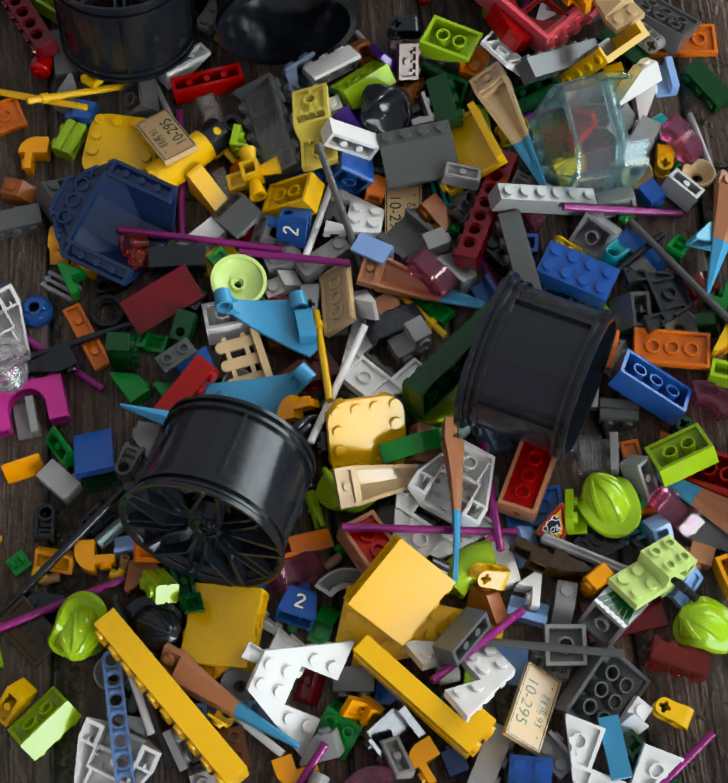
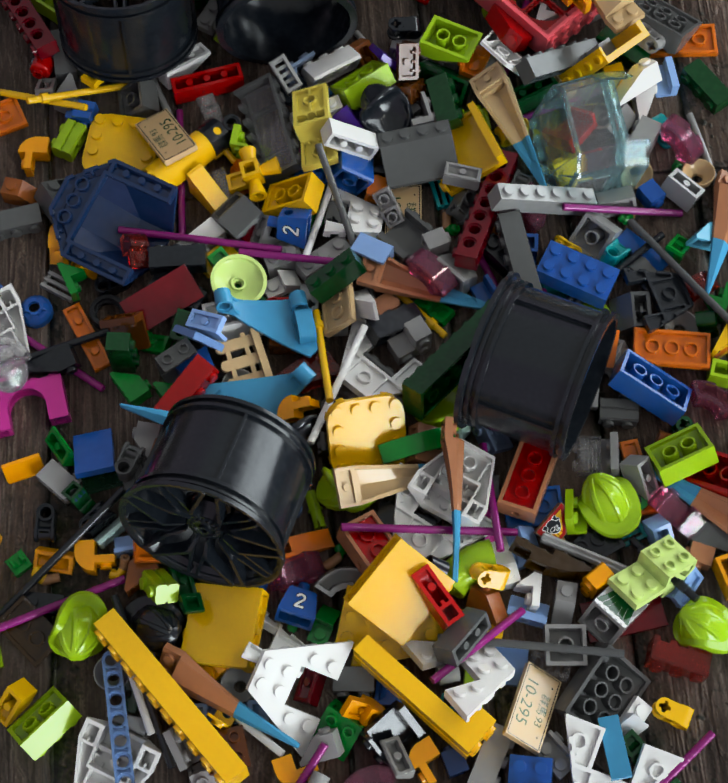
light grey panel [13,395,42,442] -> none
dark orange slope [415,193,448,232] -> none
yellow piece [654,143,676,179] -> none
none -> light grey tile [35,78,58,96]
none -> dark green leg [61,480,96,516]
none -> reddish brown bracket [99,311,151,350]
none -> medium blue tile [172,324,224,352]
none -> light blue panel [185,308,227,342]
none -> light grey slope [268,53,303,95]
none -> dark green brick [304,247,367,304]
none -> light grey slope [372,185,405,229]
none -> red slope [411,564,465,631]

